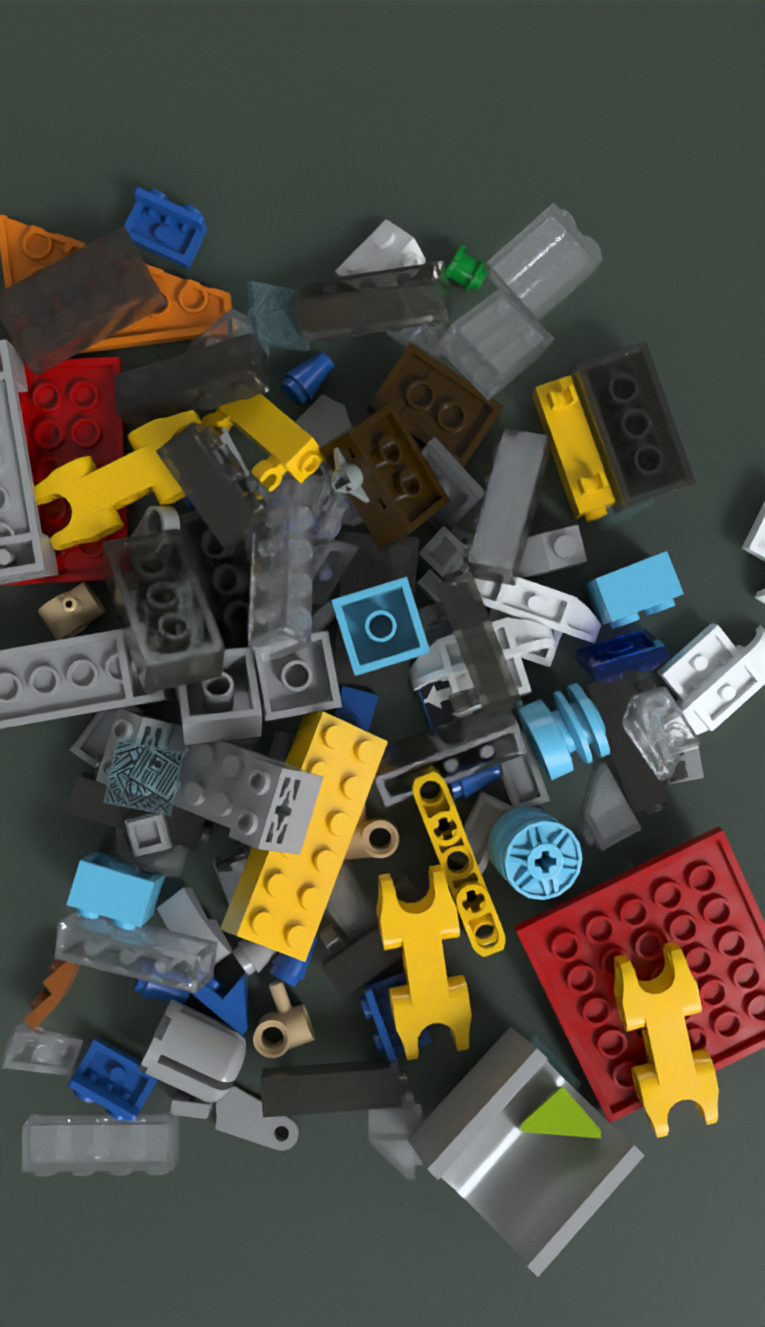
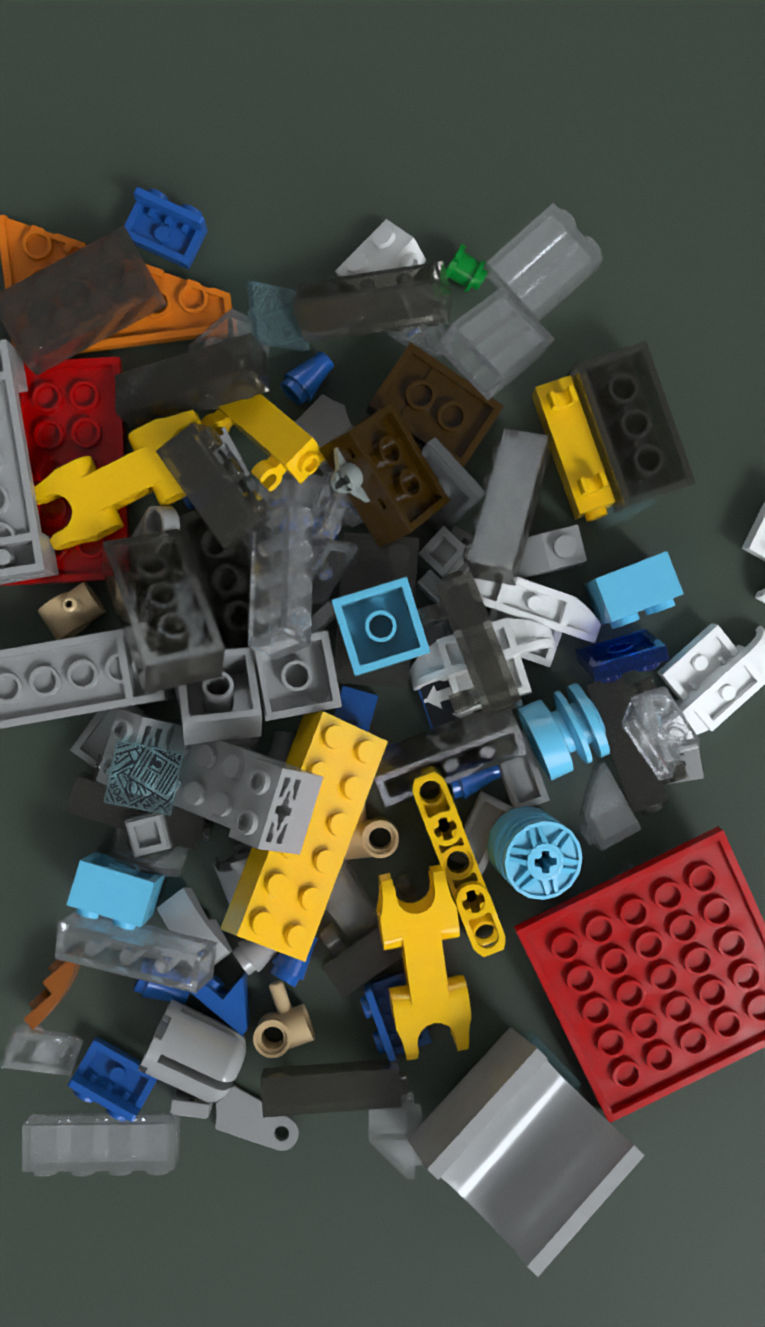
lime slope [518,1086,601,1139] -> none
yellow piece [614,941,719,1138] -> none

